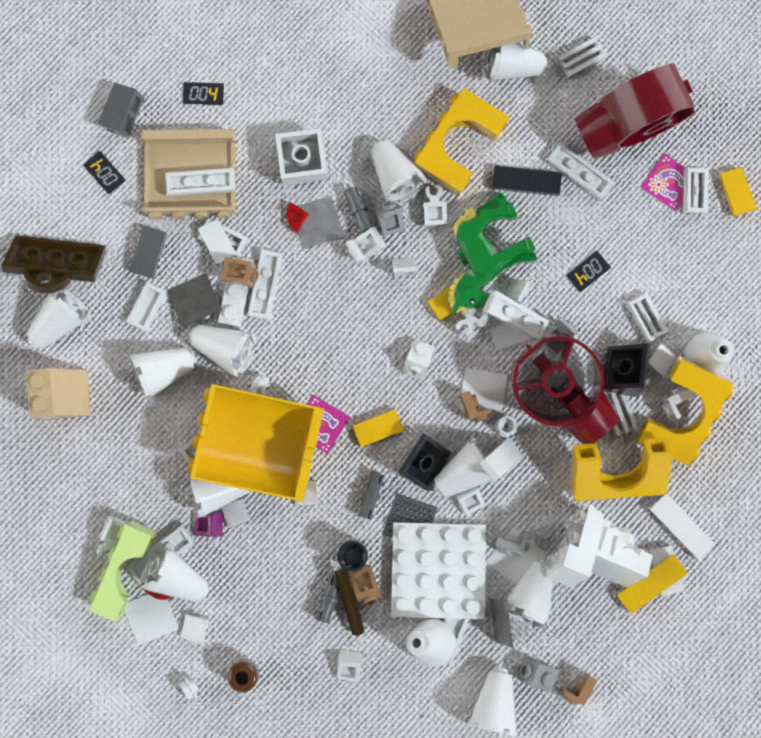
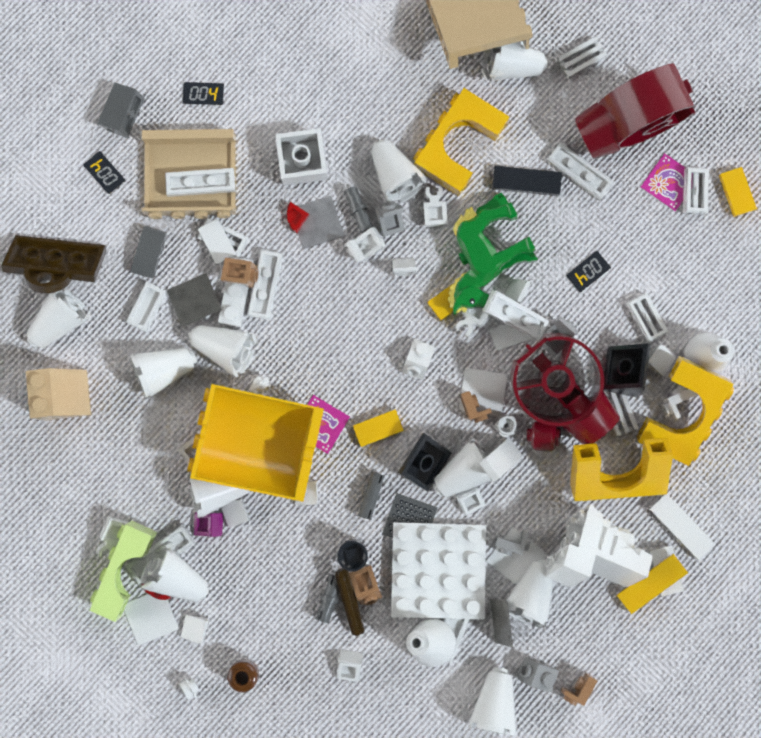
none -> dark red head [526,421,561,452]

